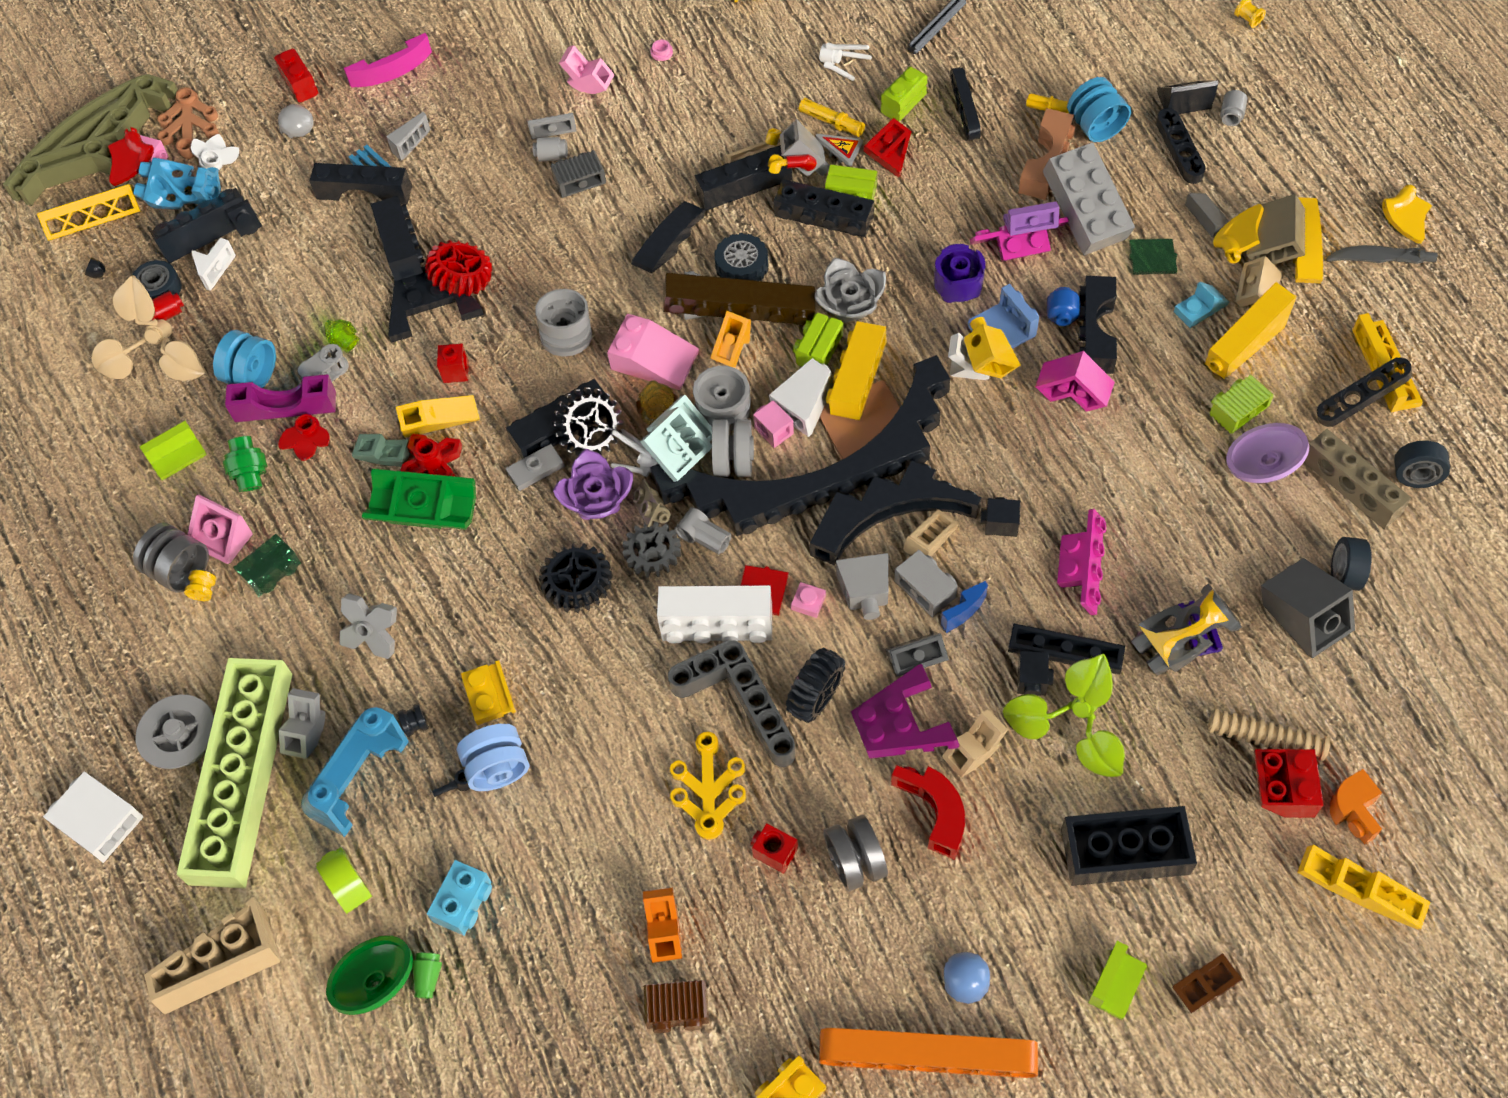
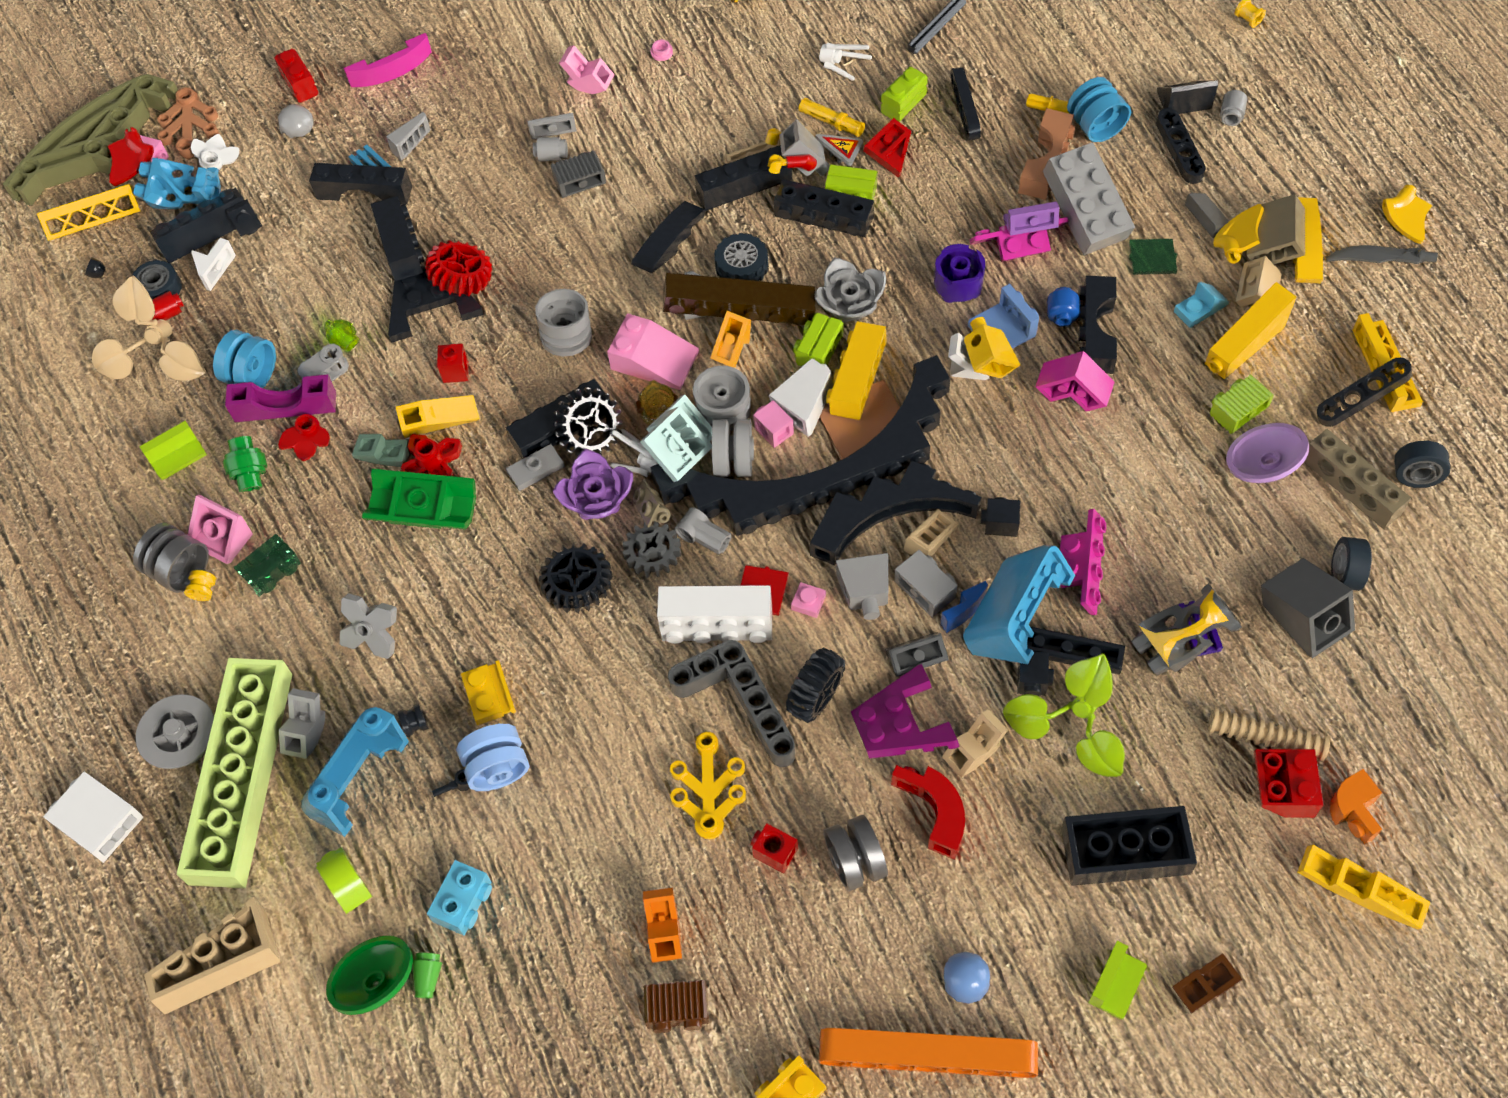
none -> dark azure windscreen [963,545,1075,664]

